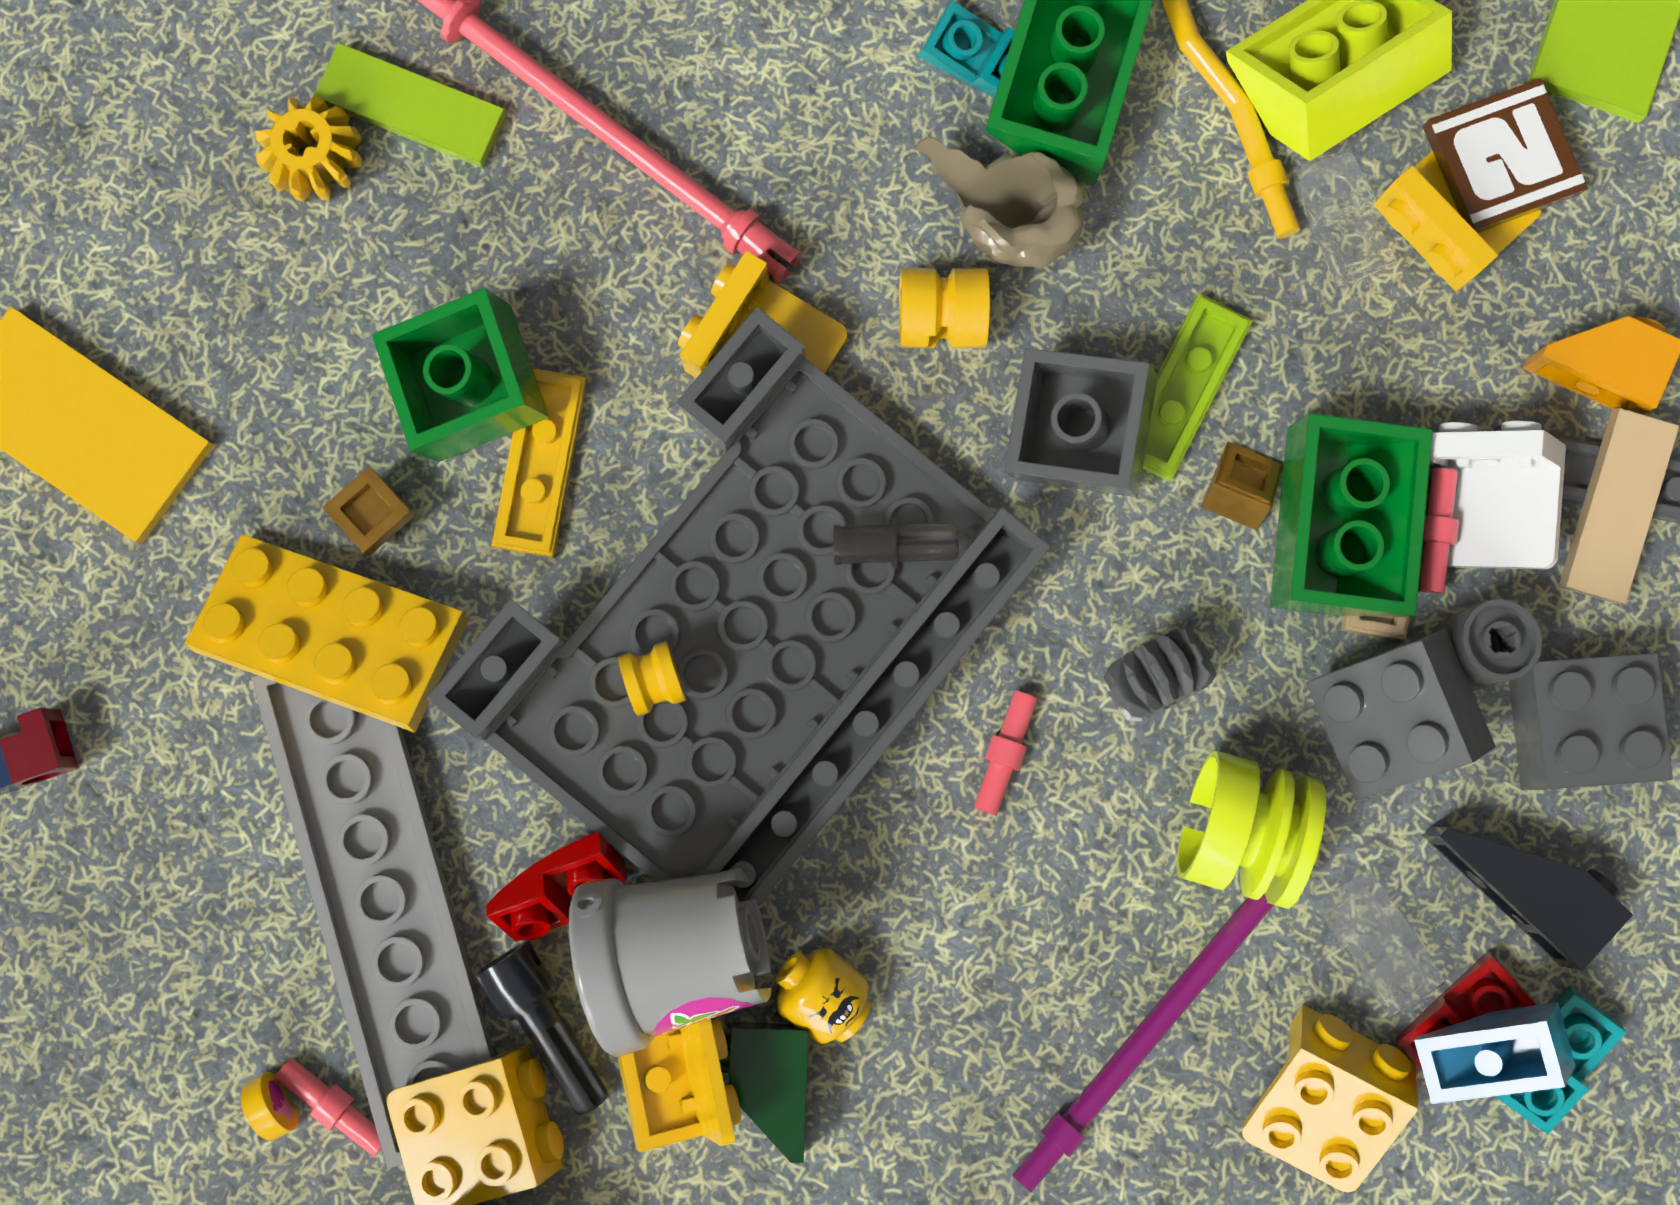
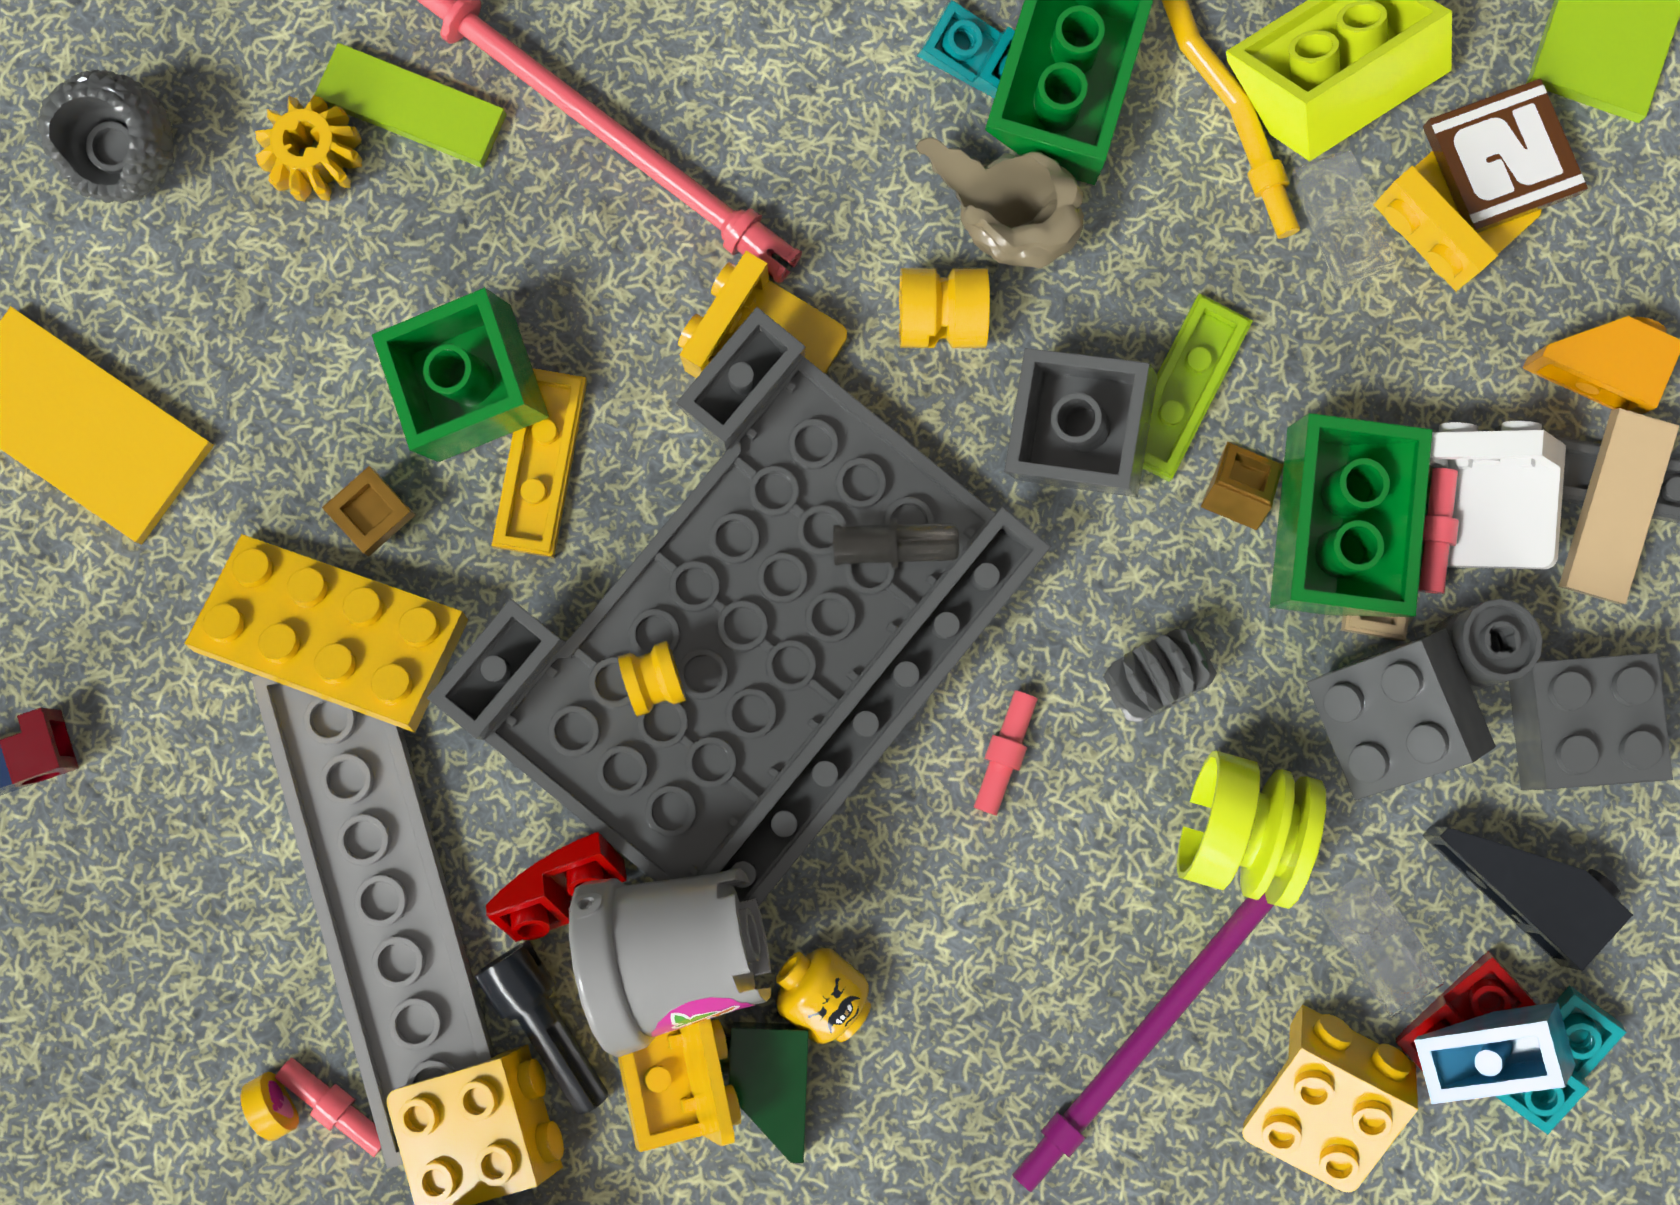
none -> dark grey hair [37,70,174,203]

